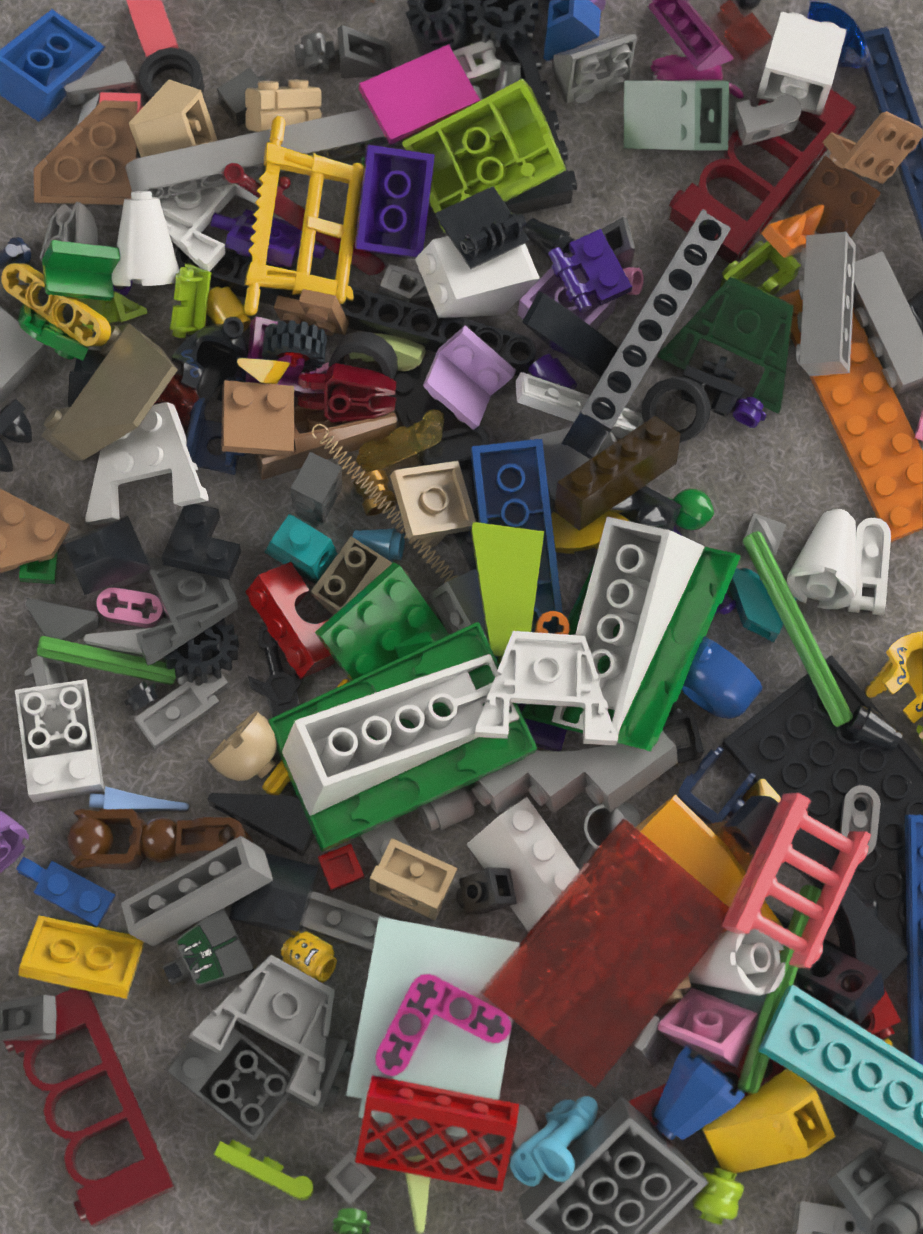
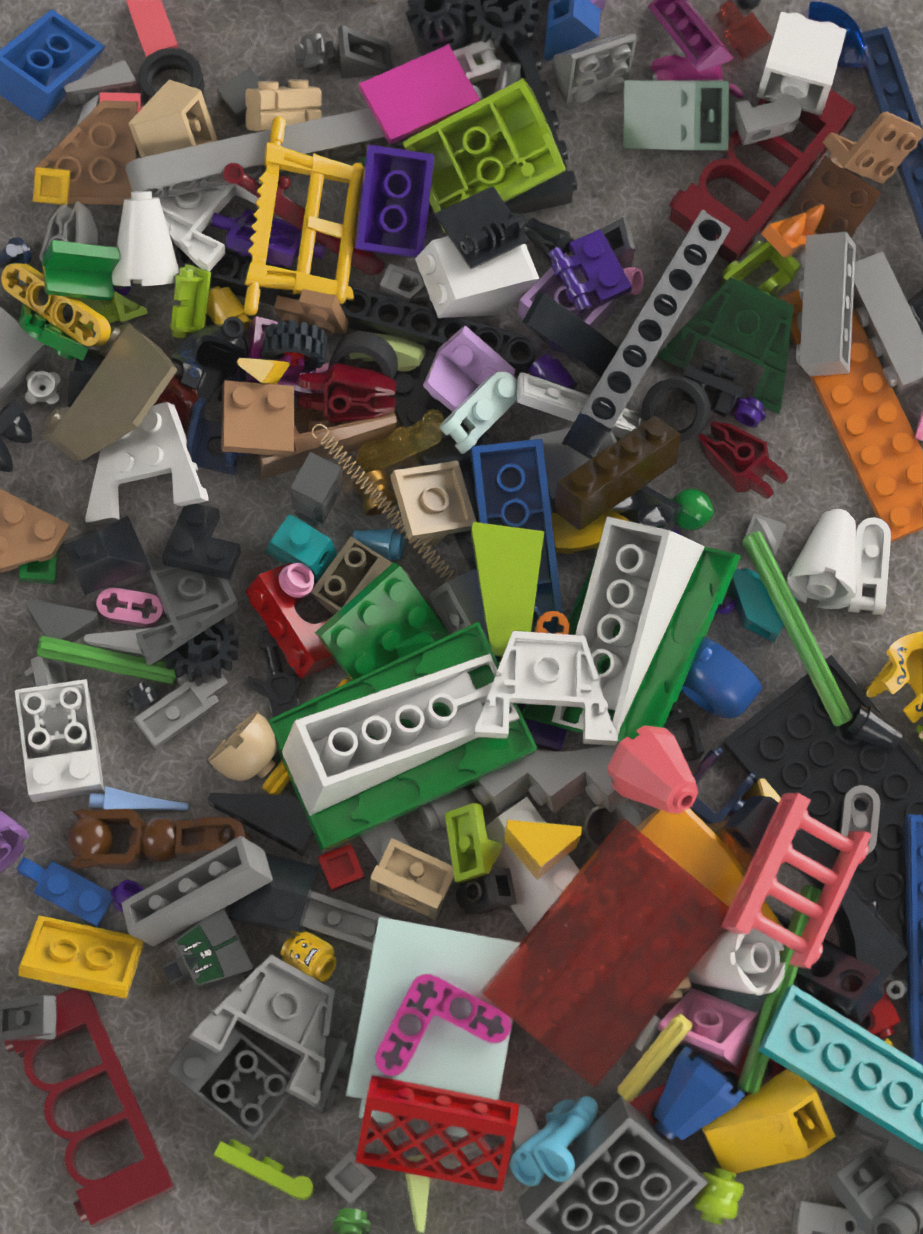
none -> white plate [25,371,61,405]
none -> yellow tile [33,167,71,205]
none -> dark purple plate [111,880,144,913]
none -> bright pink plate [279,563,314,598]
none -> light aqua plate [439,371,517,454]
none -> lime slope [445,803,503,883]
none -> yellow slope [504,820,582,880]
none -> coral cone [607,725,698,814]
none -> light yellow axle [617,1014,692,1102]
none -> dark red hinge [698,422,788,499]
none -> light grey arm [883,973,908,999]

